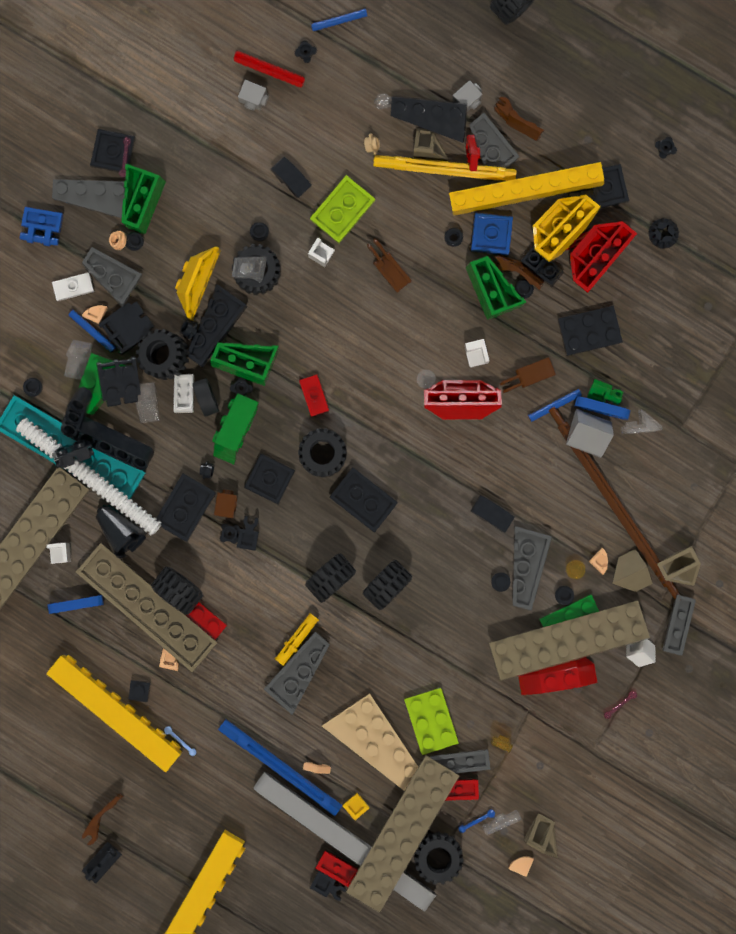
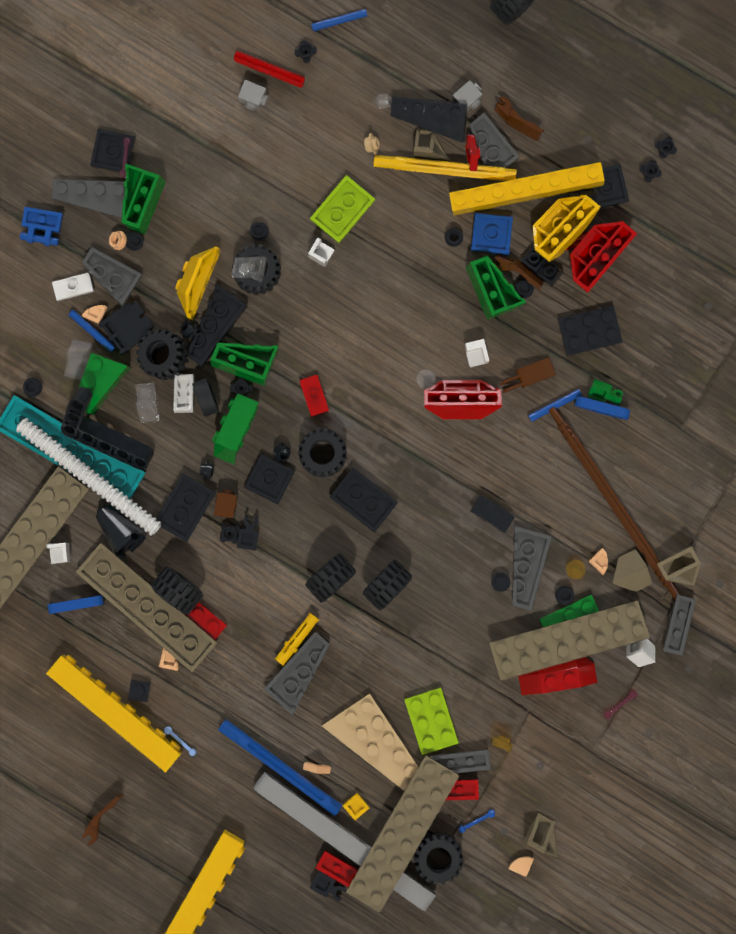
black hinge [52,440,94,469] -> none
black hinge [82,842,122,884] -> none
black plate [96,356,141,407] -> none
black slope [270,156,312,198] -> none
reddish brown arm [367,238,412,293] -> none
clear plate [482,810,522,835] -> none
light grey slope [566,409,614,458] -> none
clear slope [621,409,663,435] -> none
black gear [648,218,679,249] -> none
none -> black plate [273,443,291,462]
none -> black plate [639,160,662,182]

